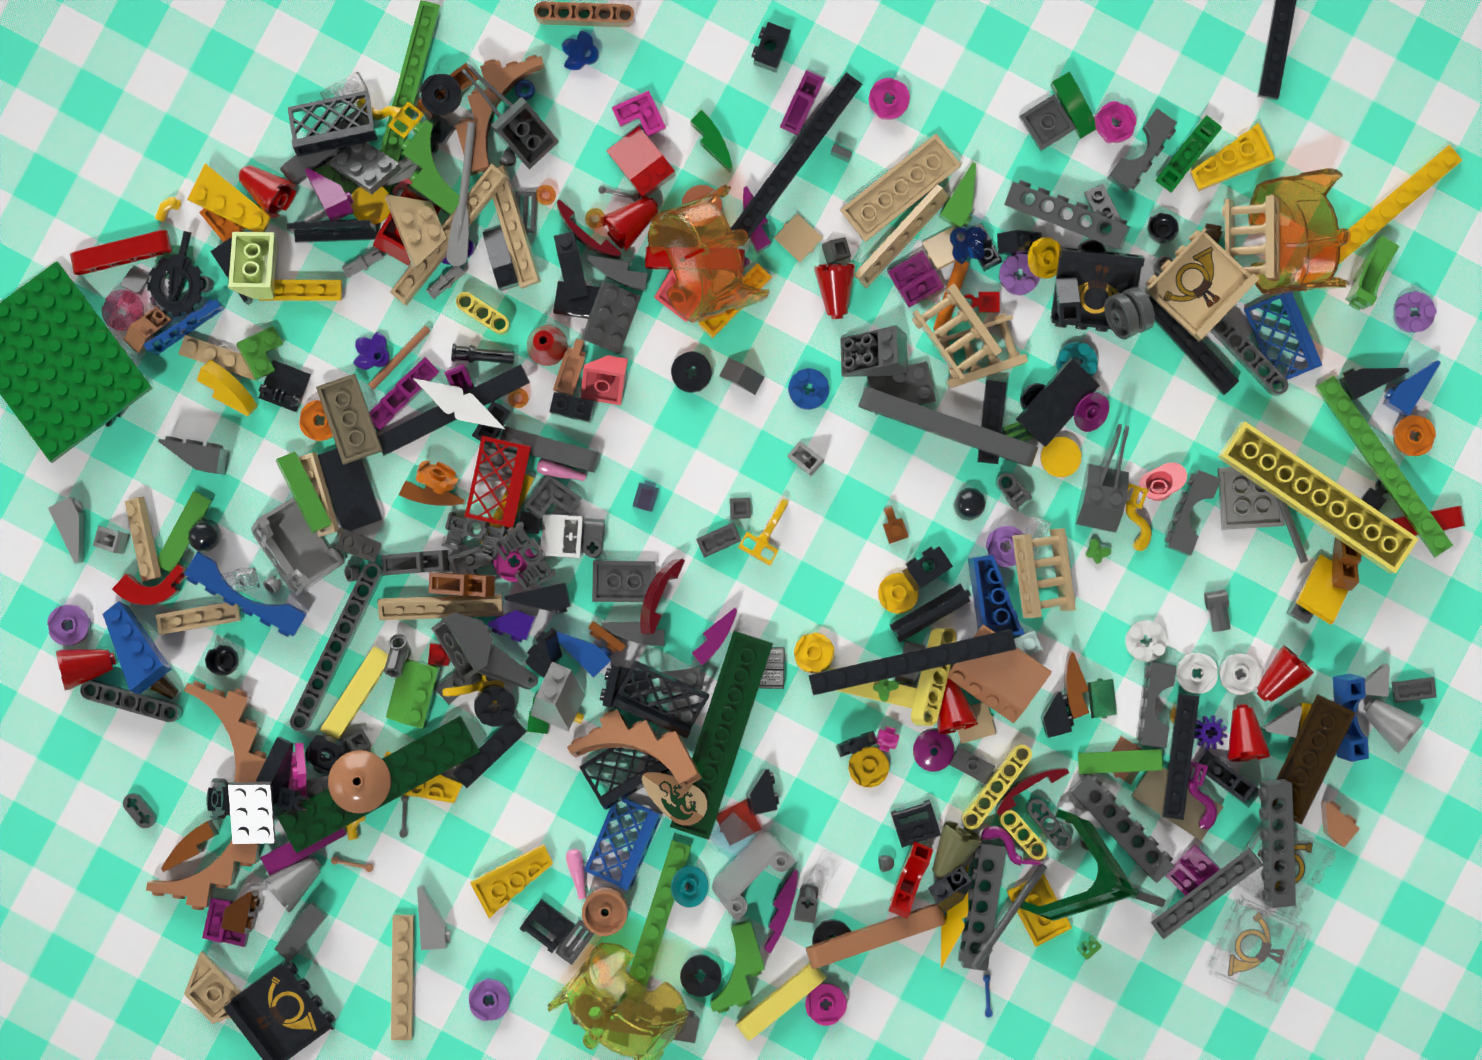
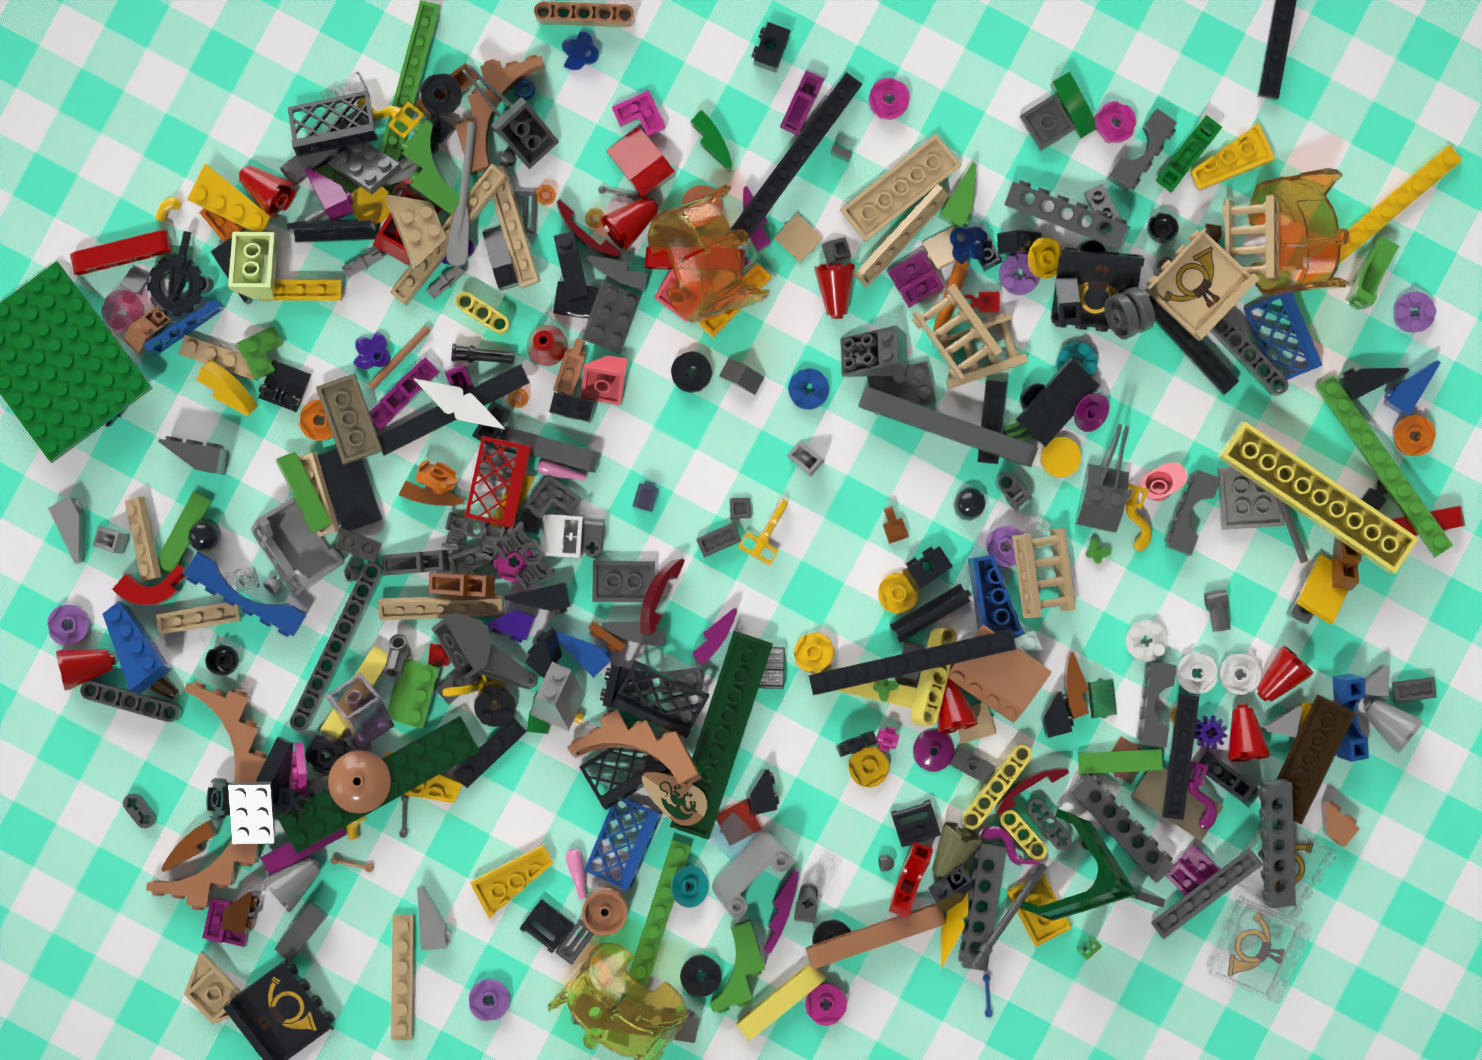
none -> slope [326,672,395,749]

